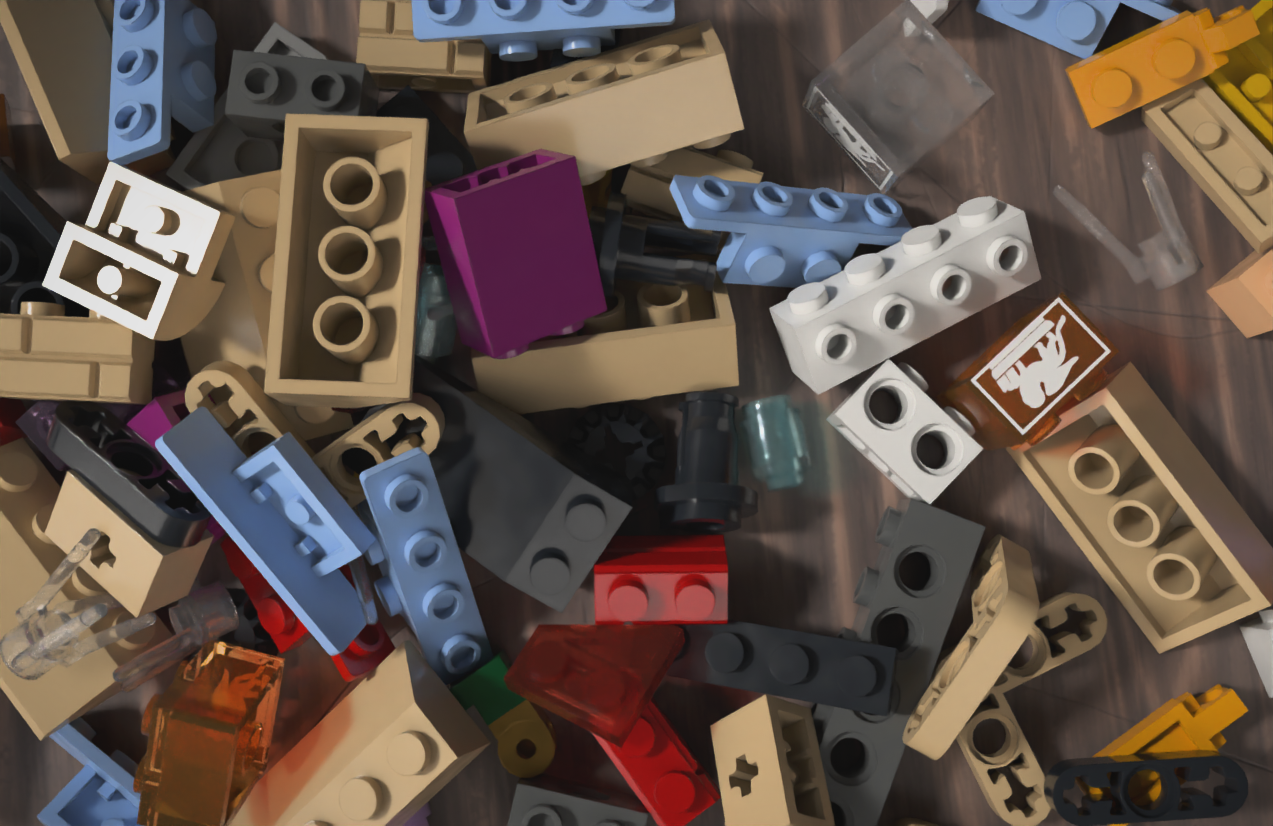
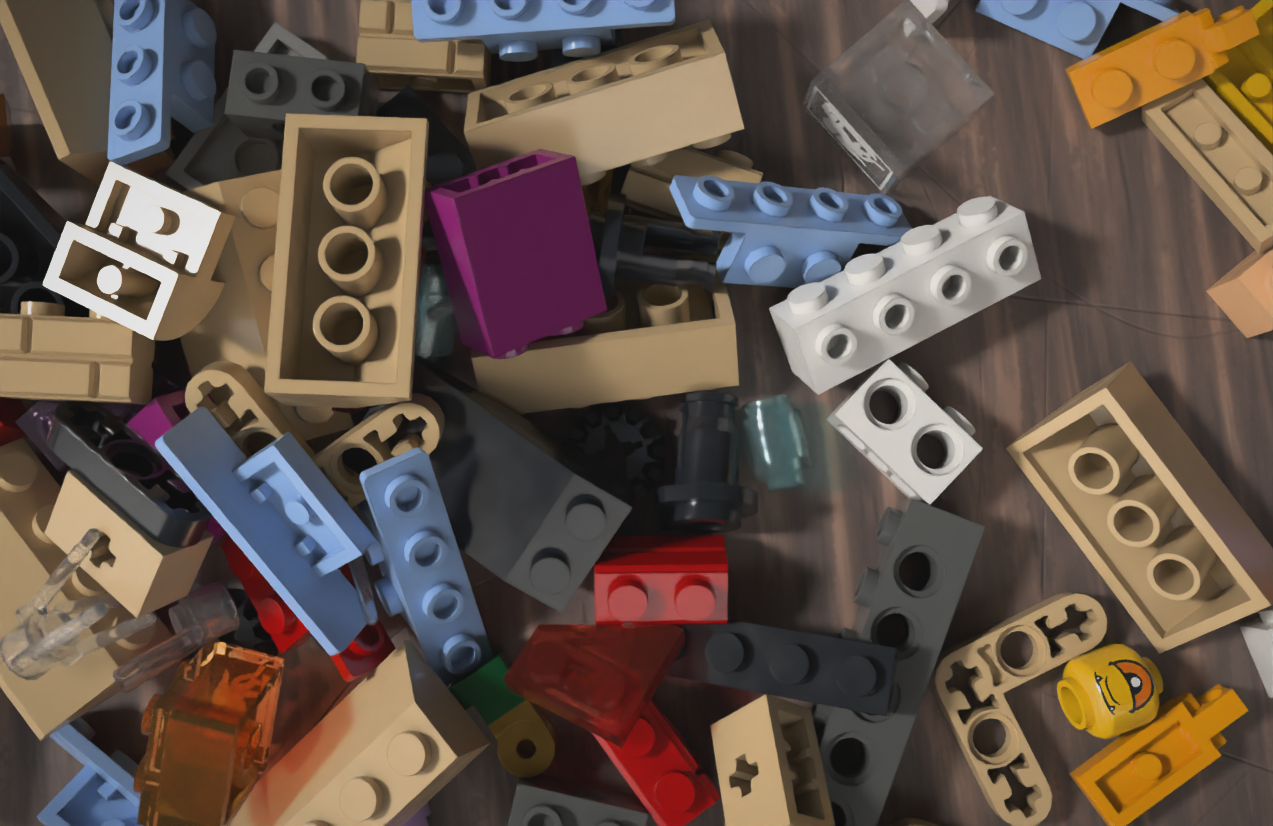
tan beam [902,534,1040,760] -> none
clear orange brick [936,292,1119,452] -> none
black beam [1044,750,1248,826] -> none
clear plant [1053,151,1204,291] -> none
none -> yellow head [1057,644,1163,739]

